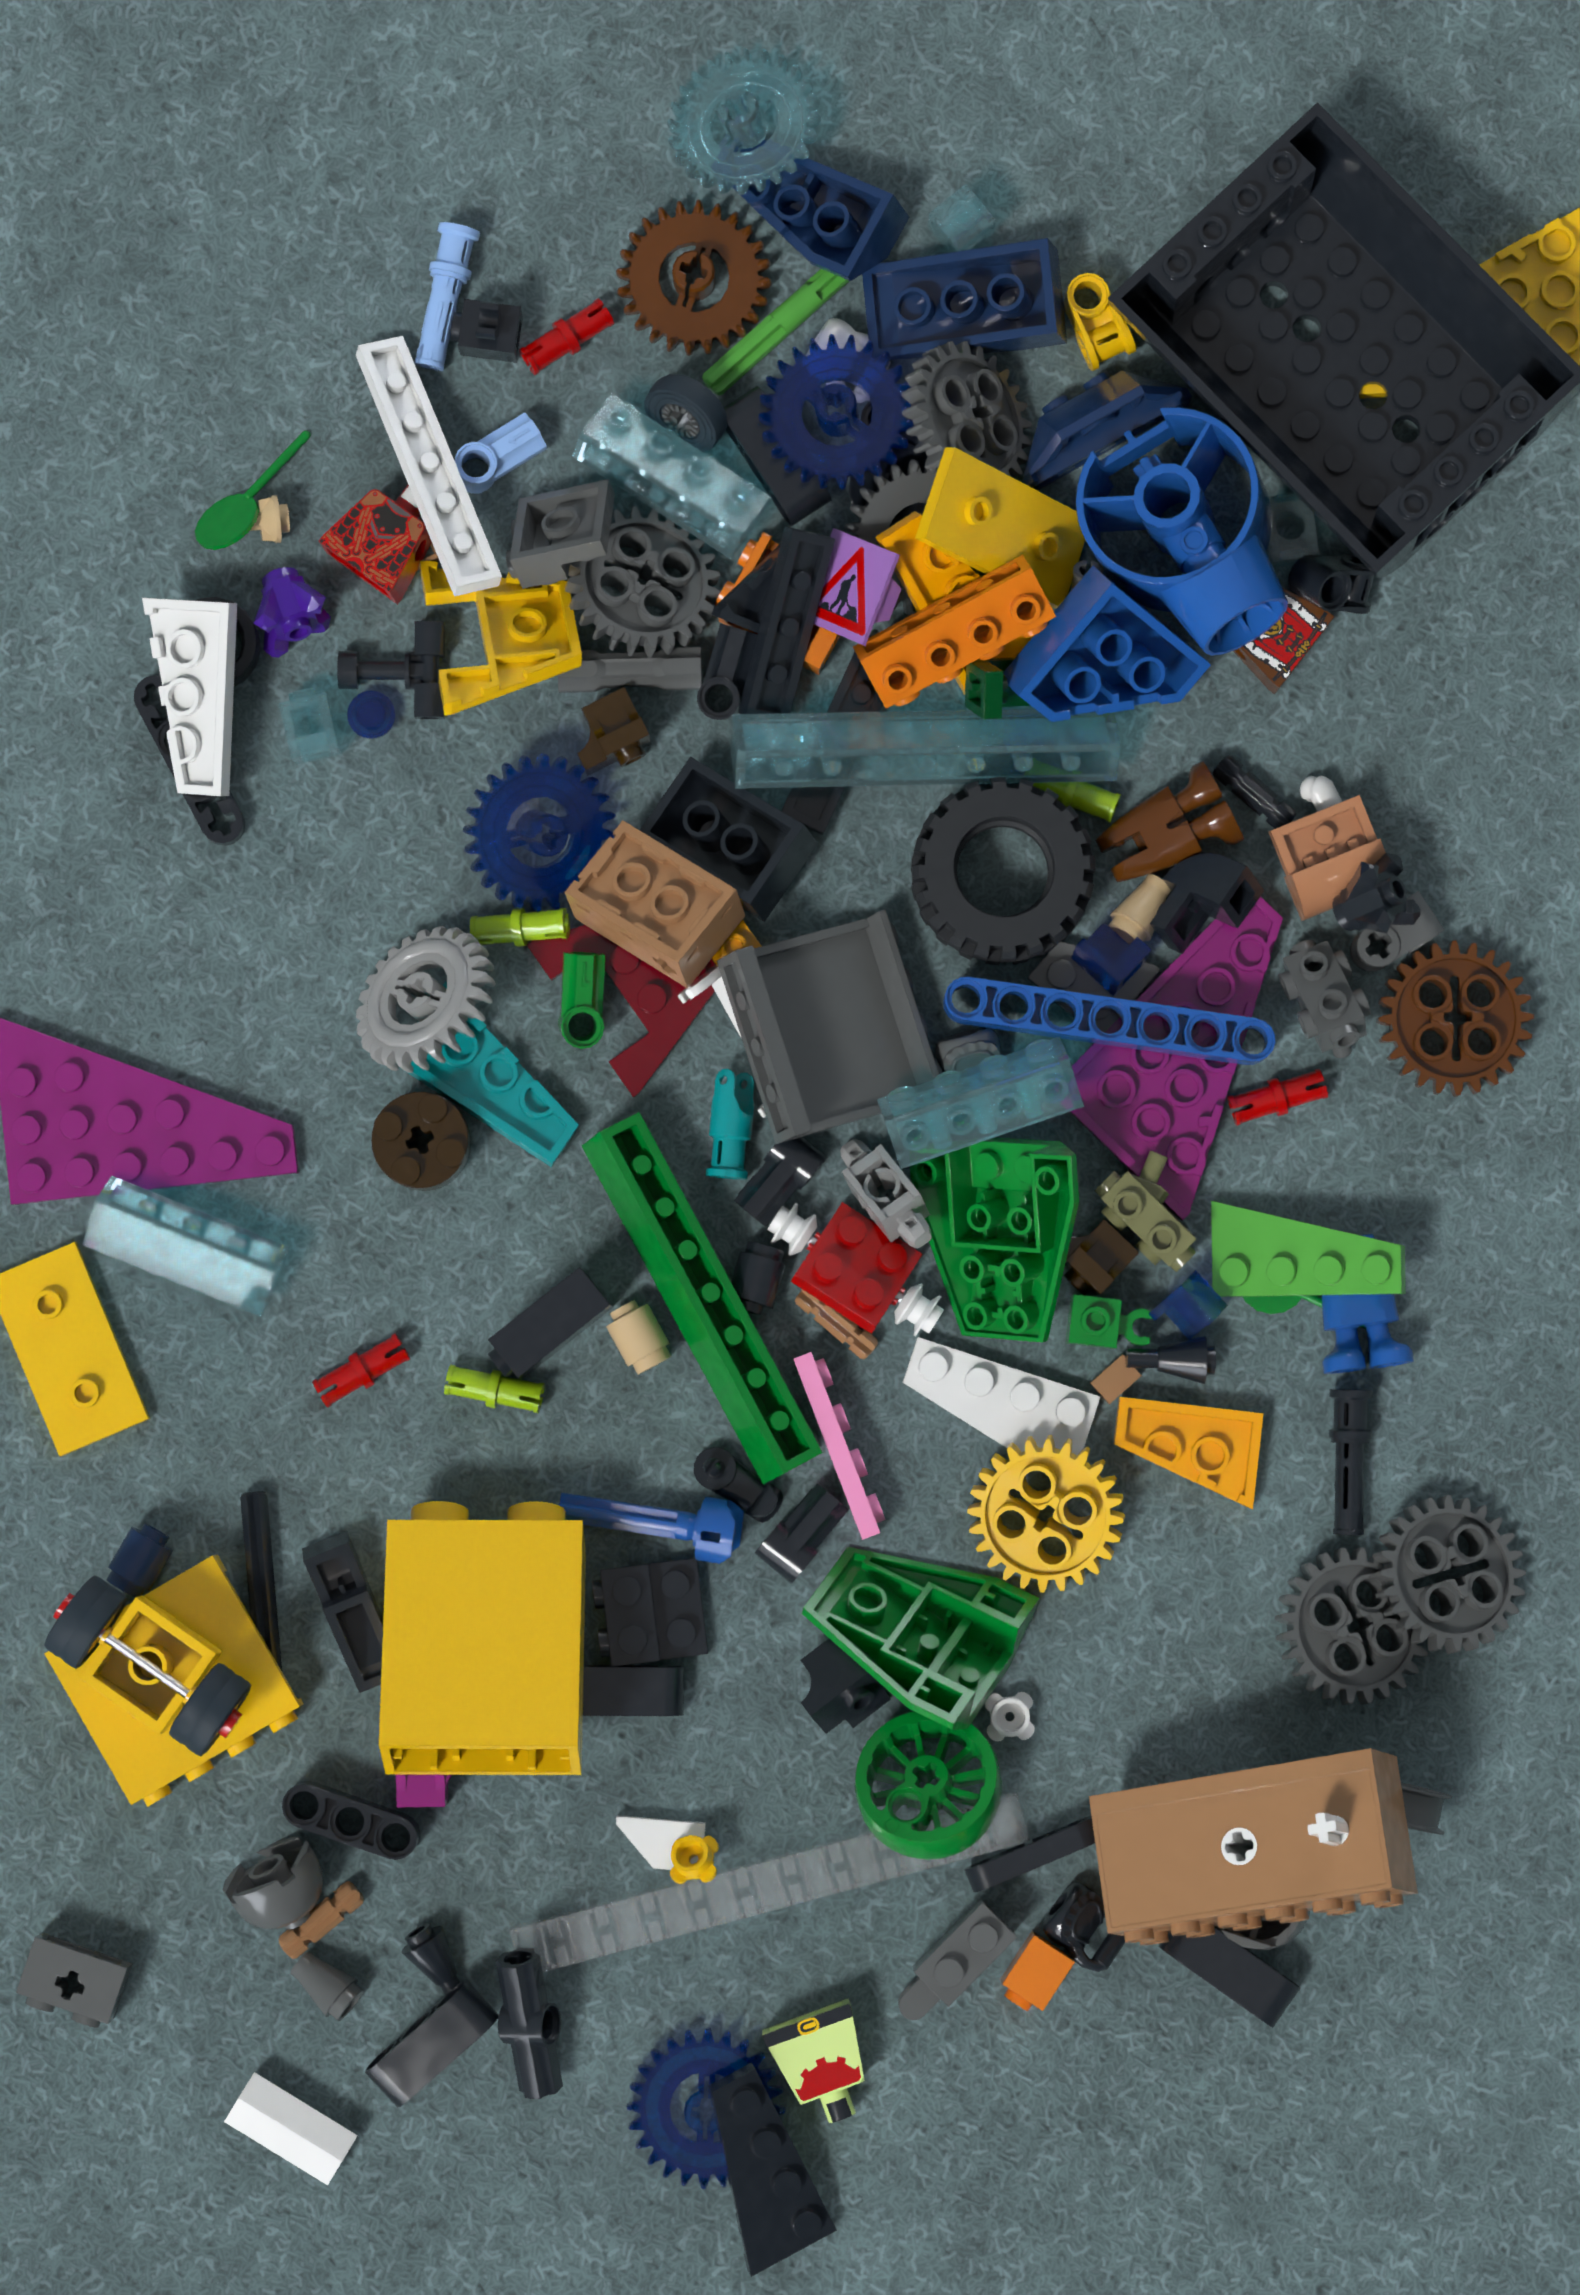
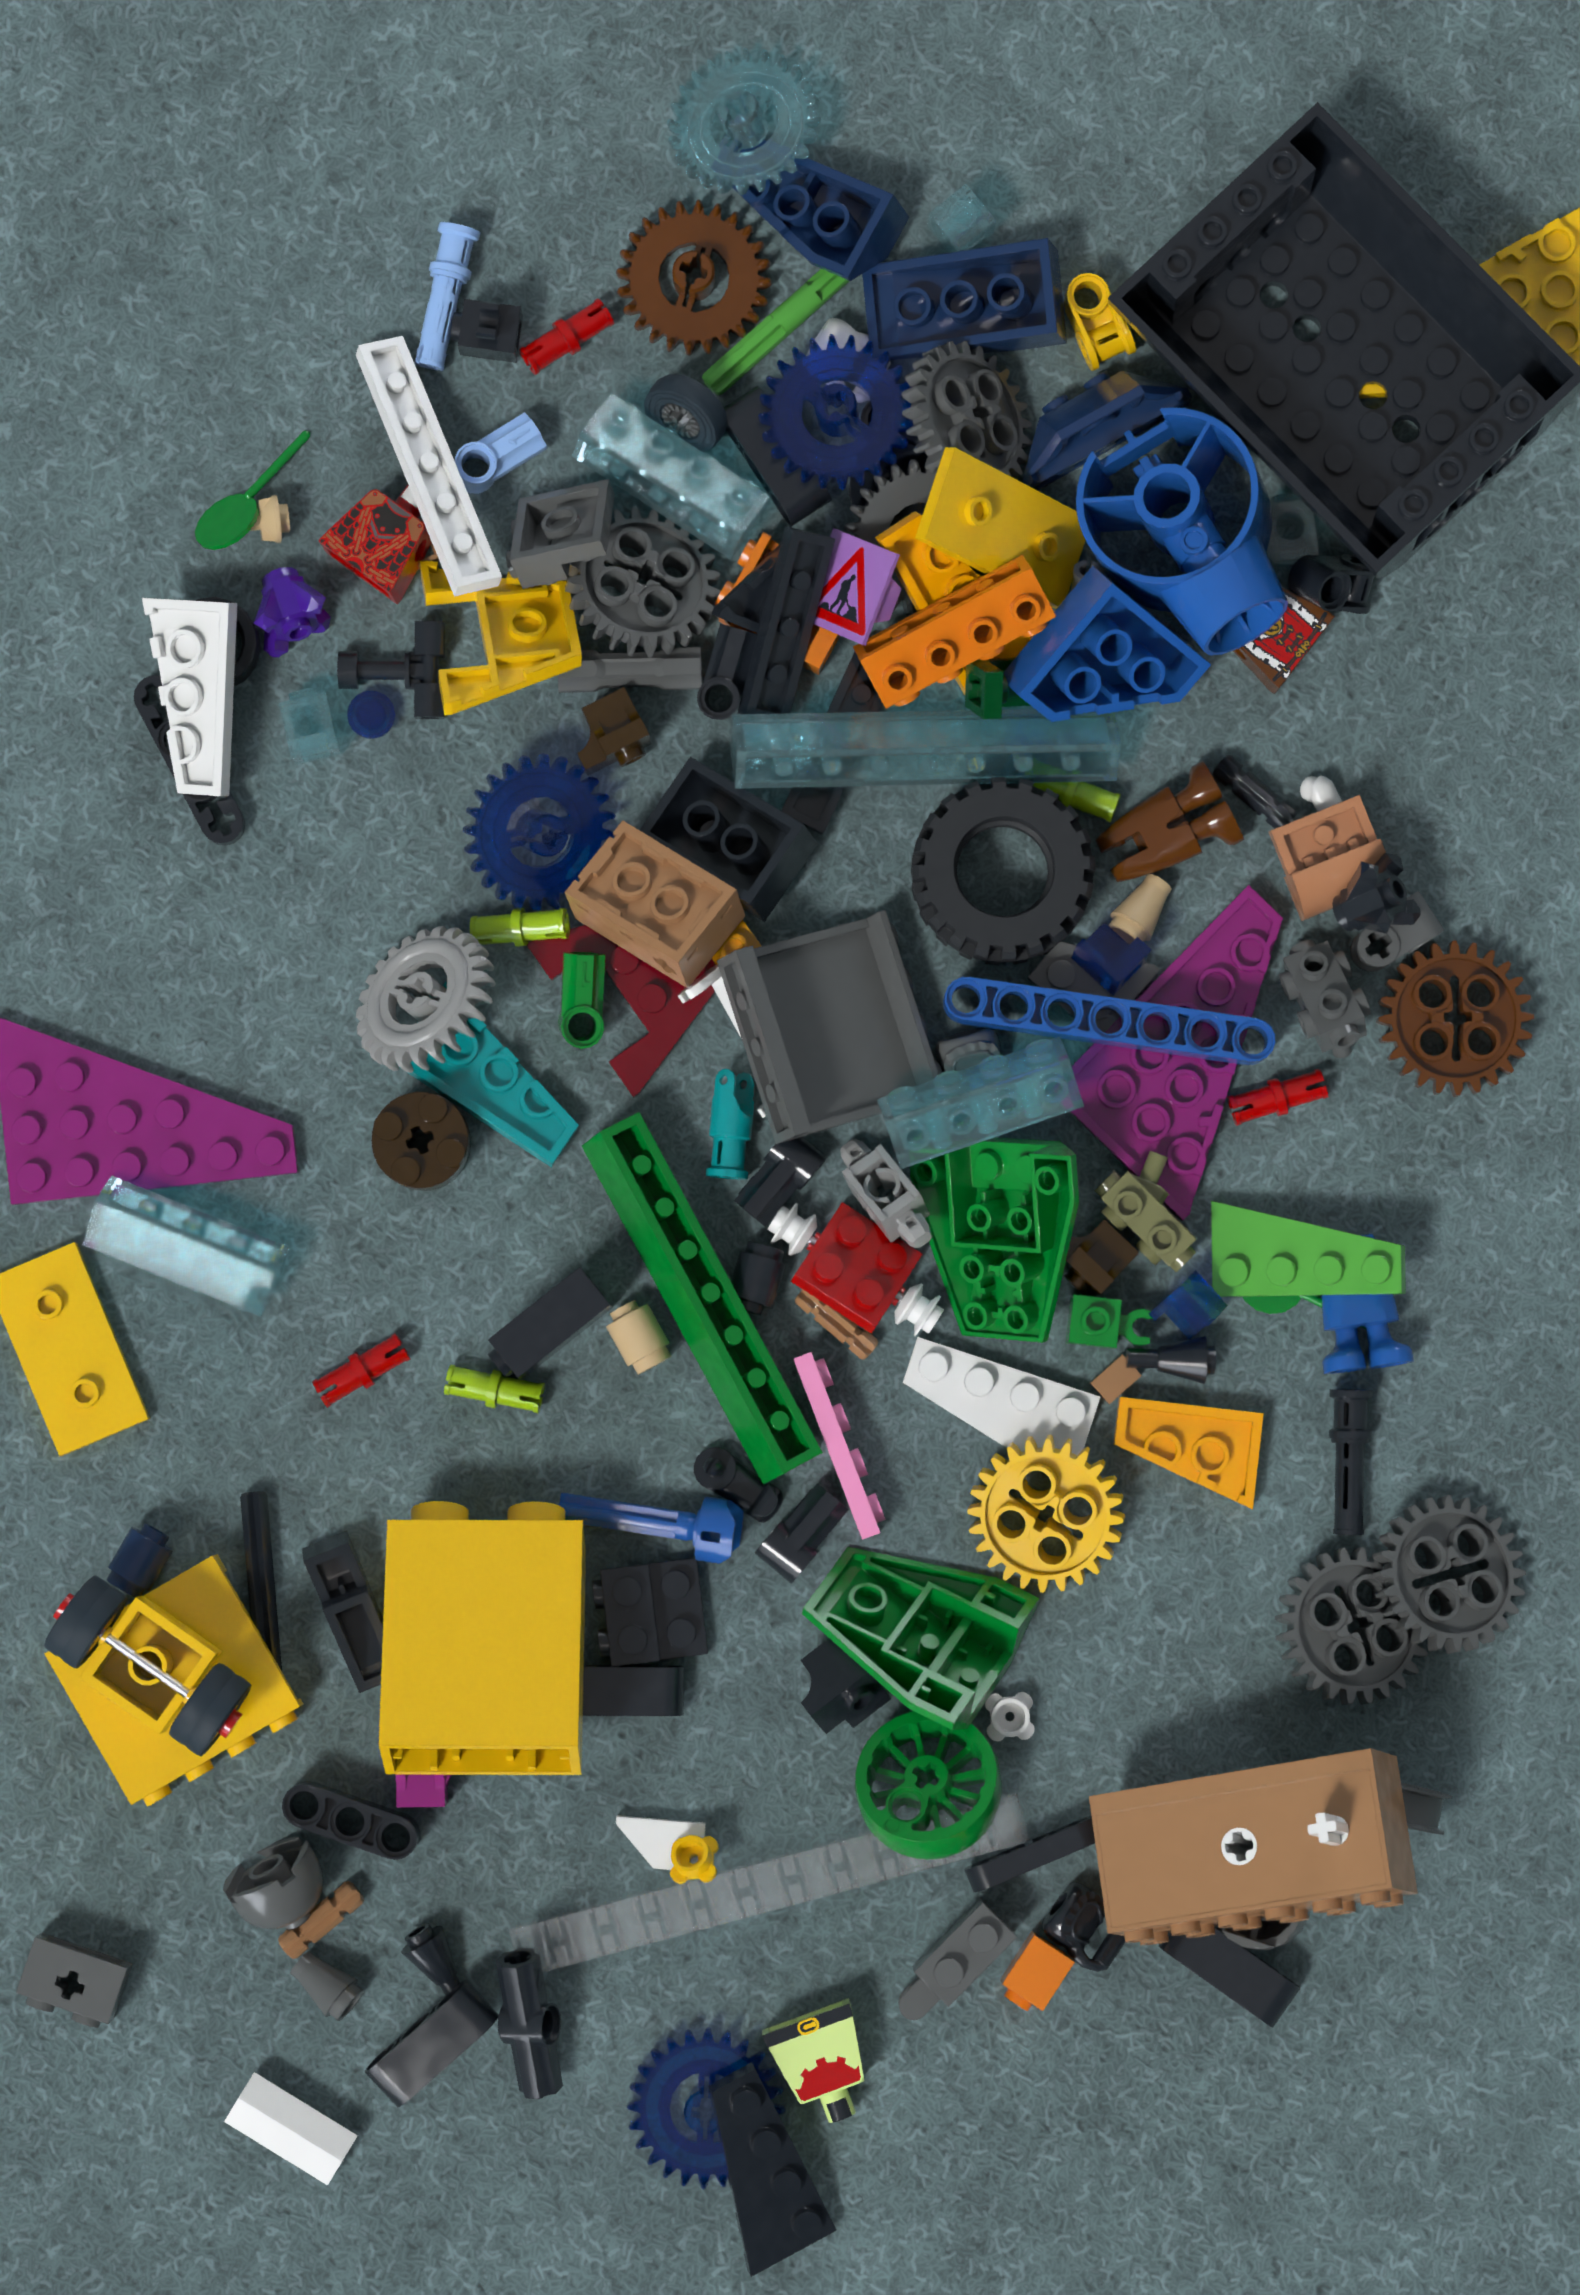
black brick [1150,853,1264,954] -> none

